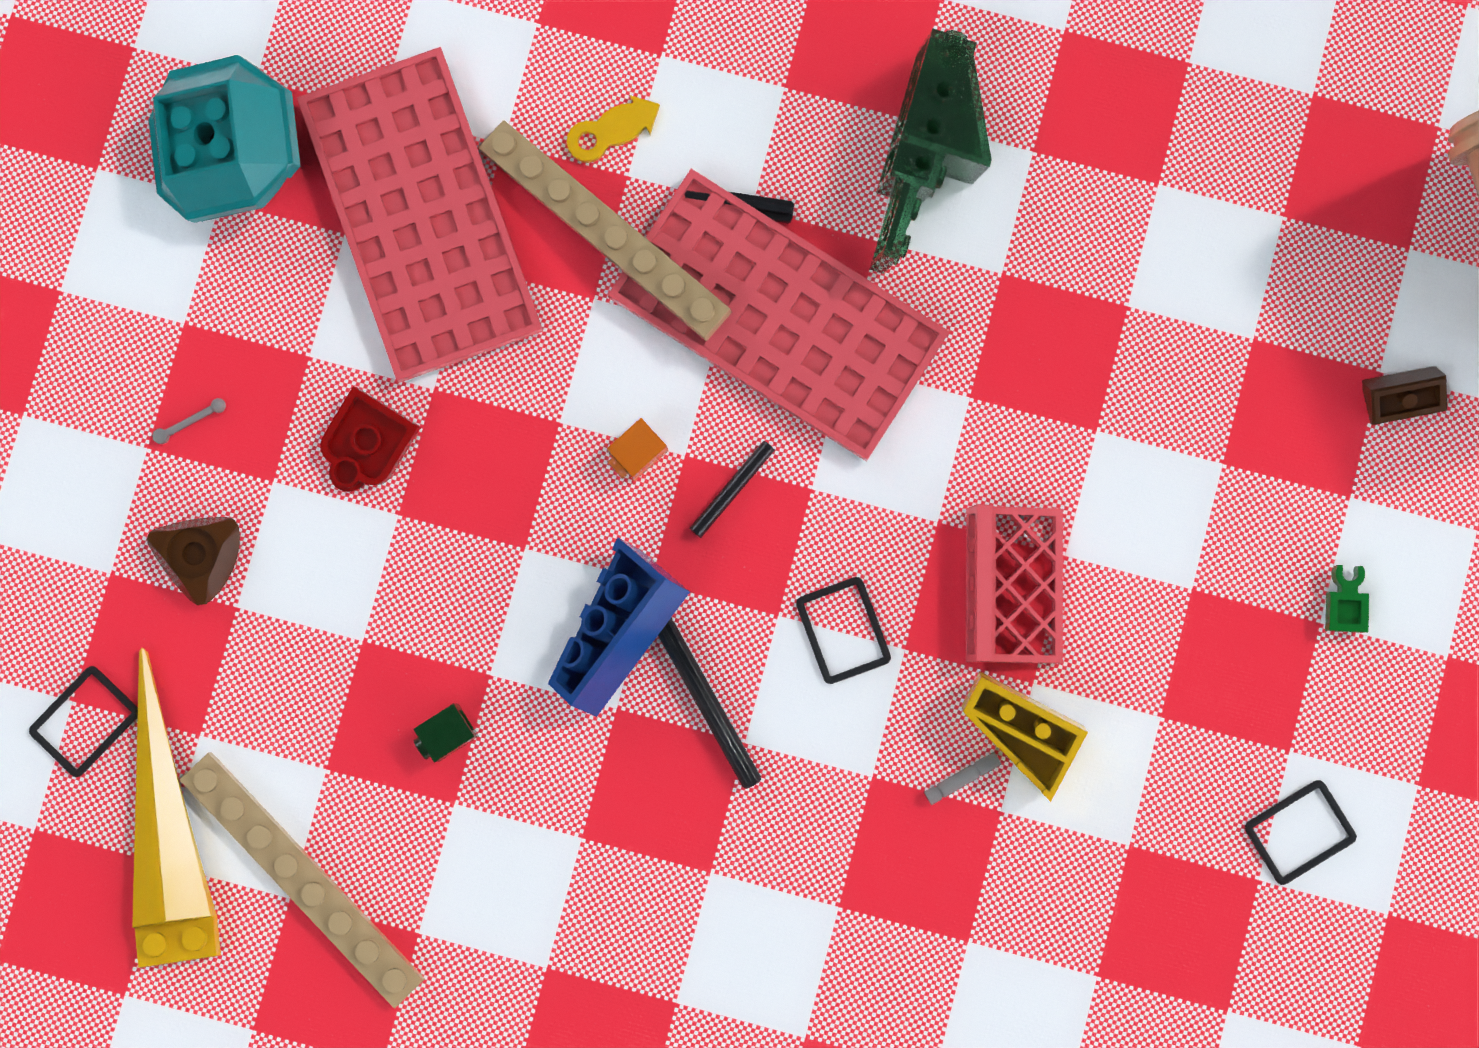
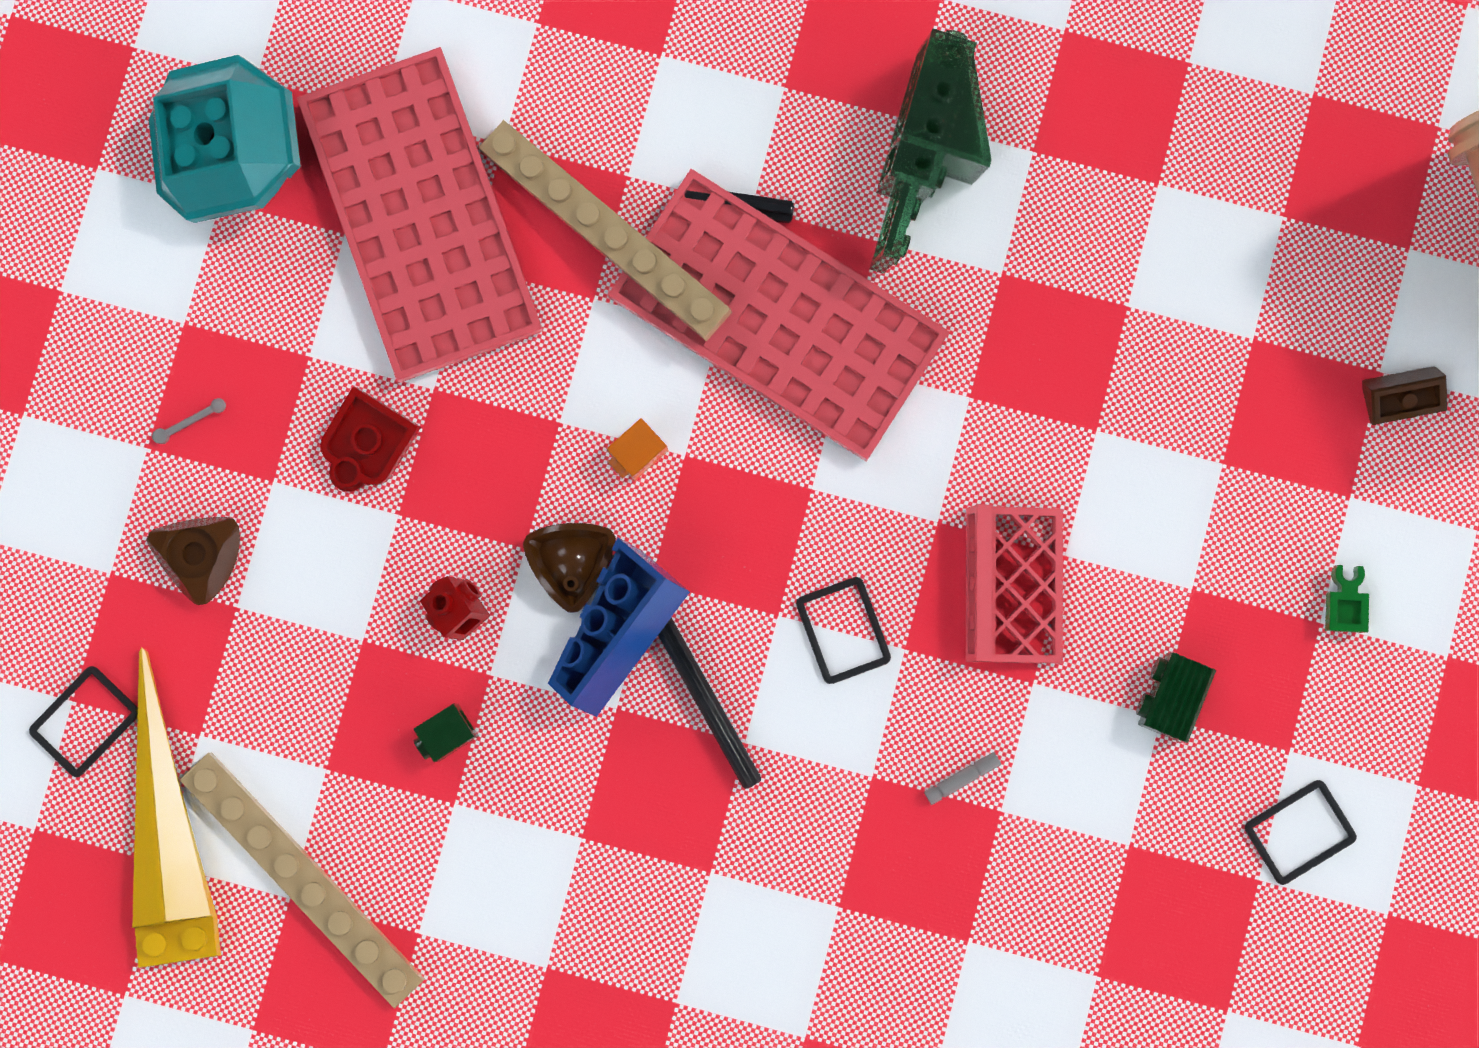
yellow brick [567,95,660,163] -> none
black bar [689,440,775,538] -> none
yellow wedge [961,671,1088,802] -> none
none -> red brick [420,576,490,640]
none -> reddish brown hat [523,523,616,613]
none -> dark green brick [1136,652,1216,743]

